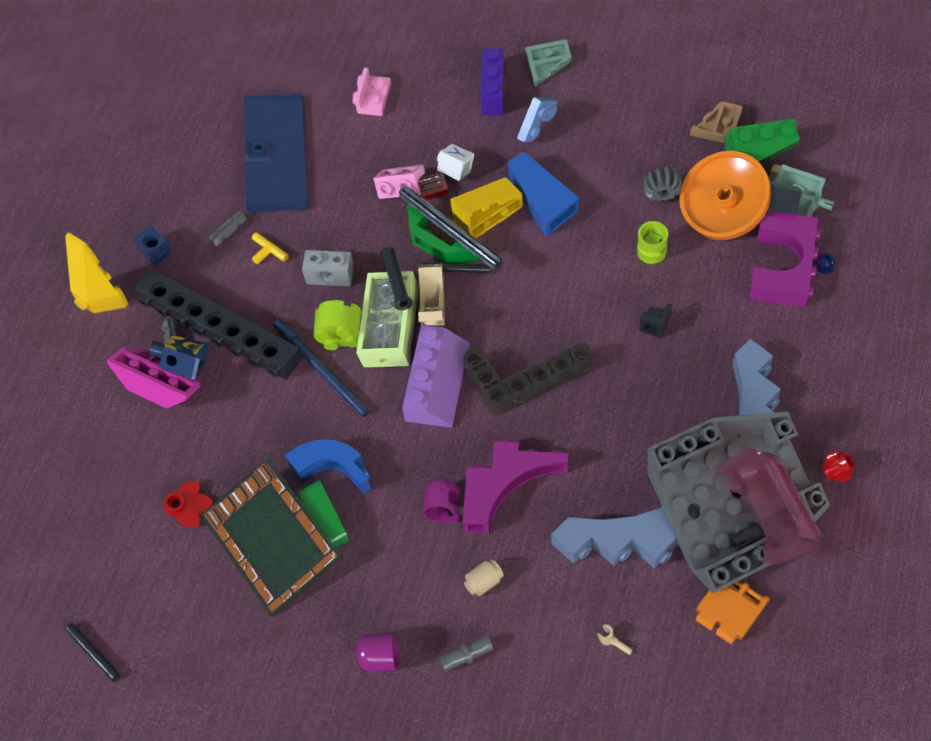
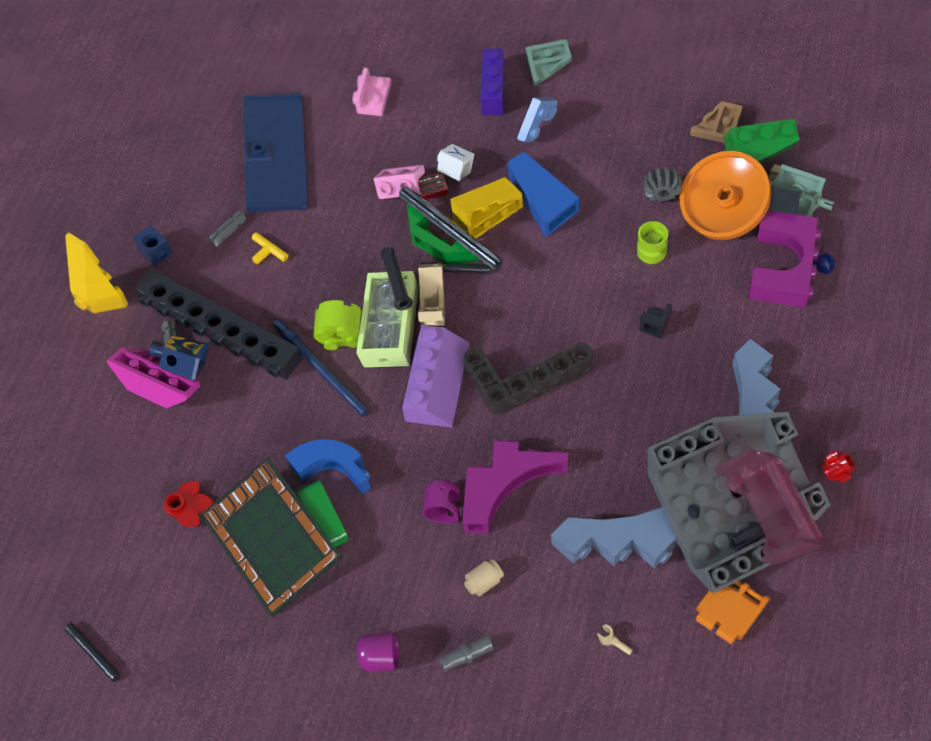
light grey brick [302,250,354,287] -> none

